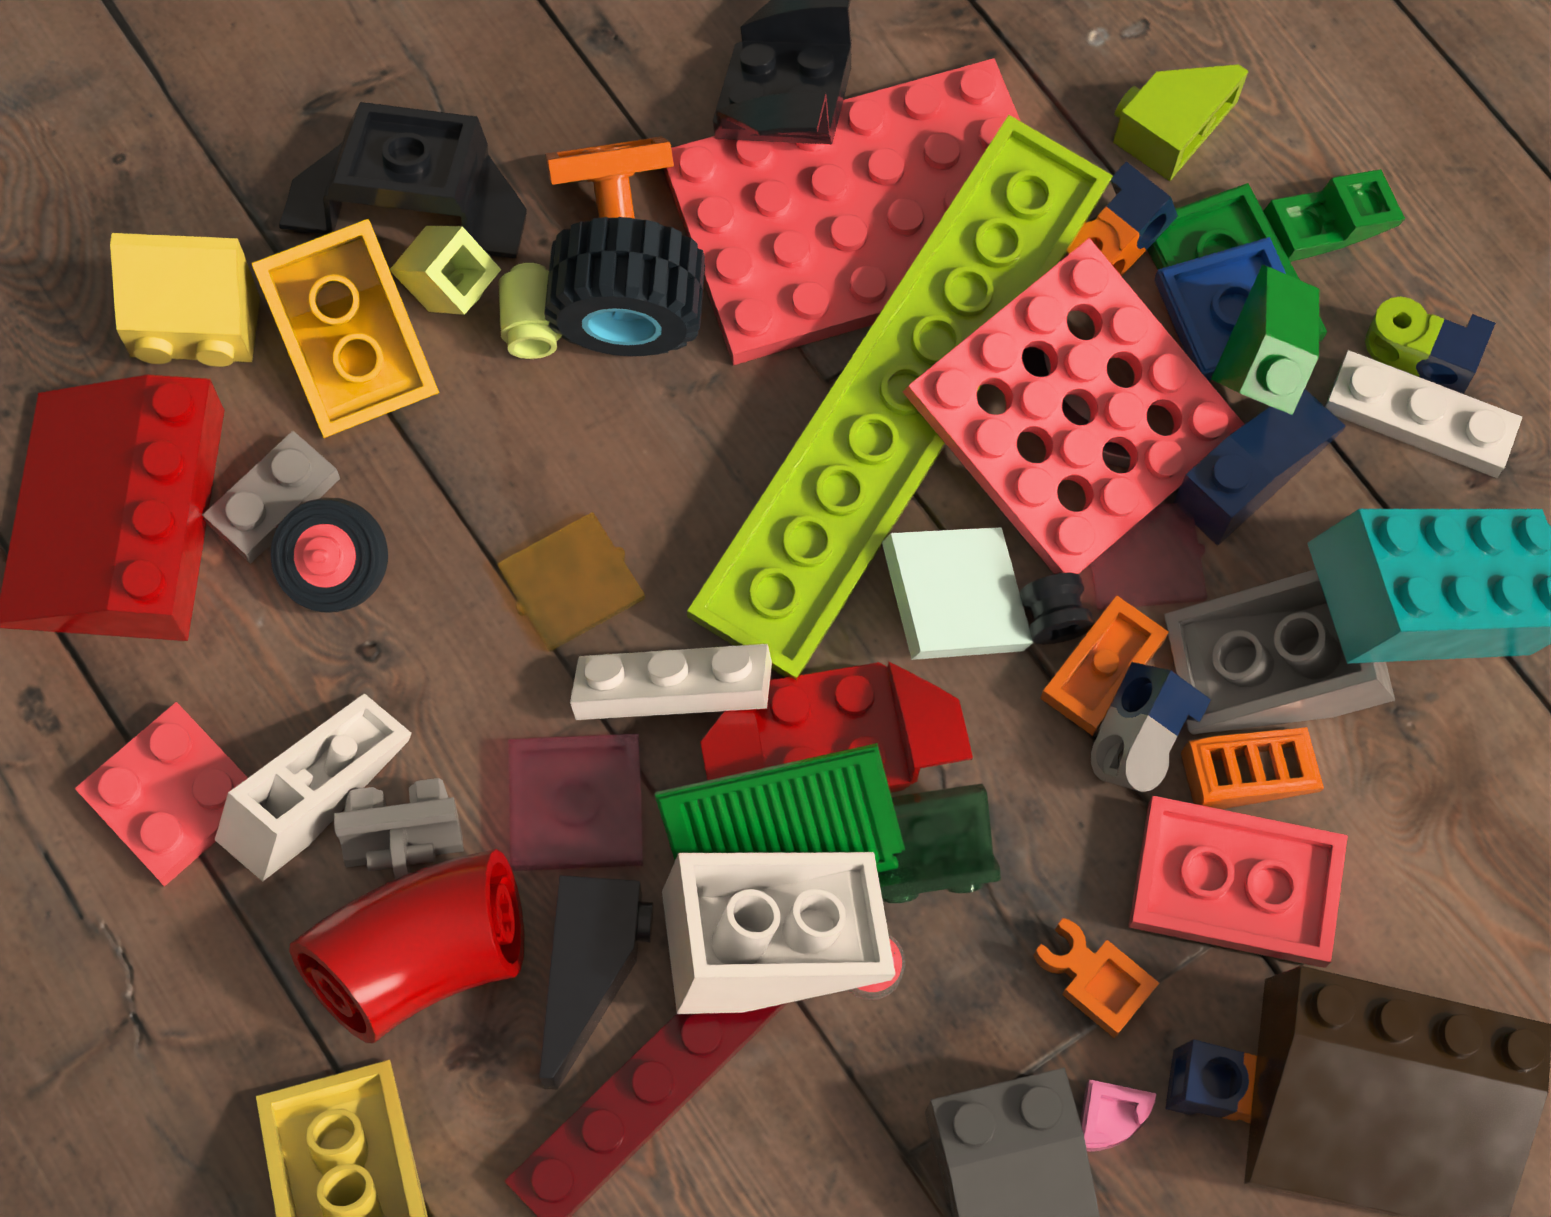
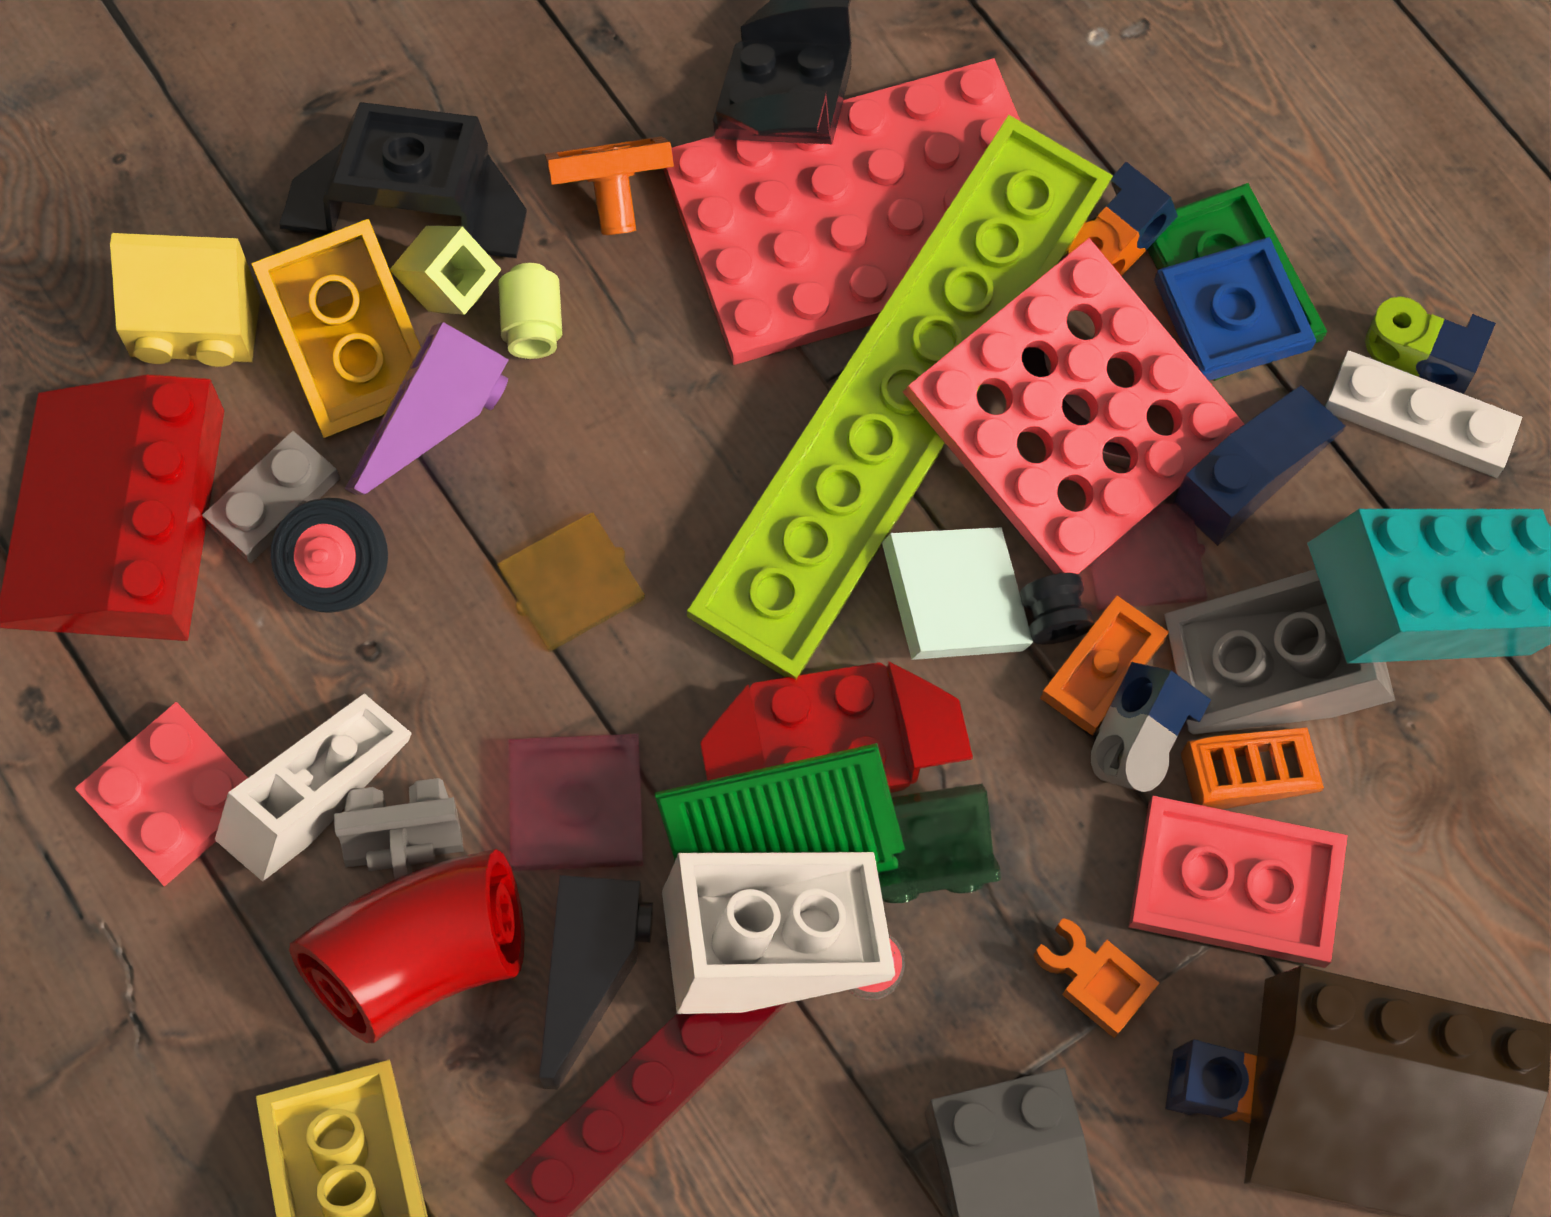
black wheel [544,217,705,356] -> none
white plate [570,644,772,720] -> none
bright pink tile [1080,1080,1156,1151] -> none
lime slope [1113,64,1248,181] -> none
green slope [1211,264,1320,415] -> none
green slope [1263,169,1405,262] -> none
none -> medium lavender slope [345,322,509,495]

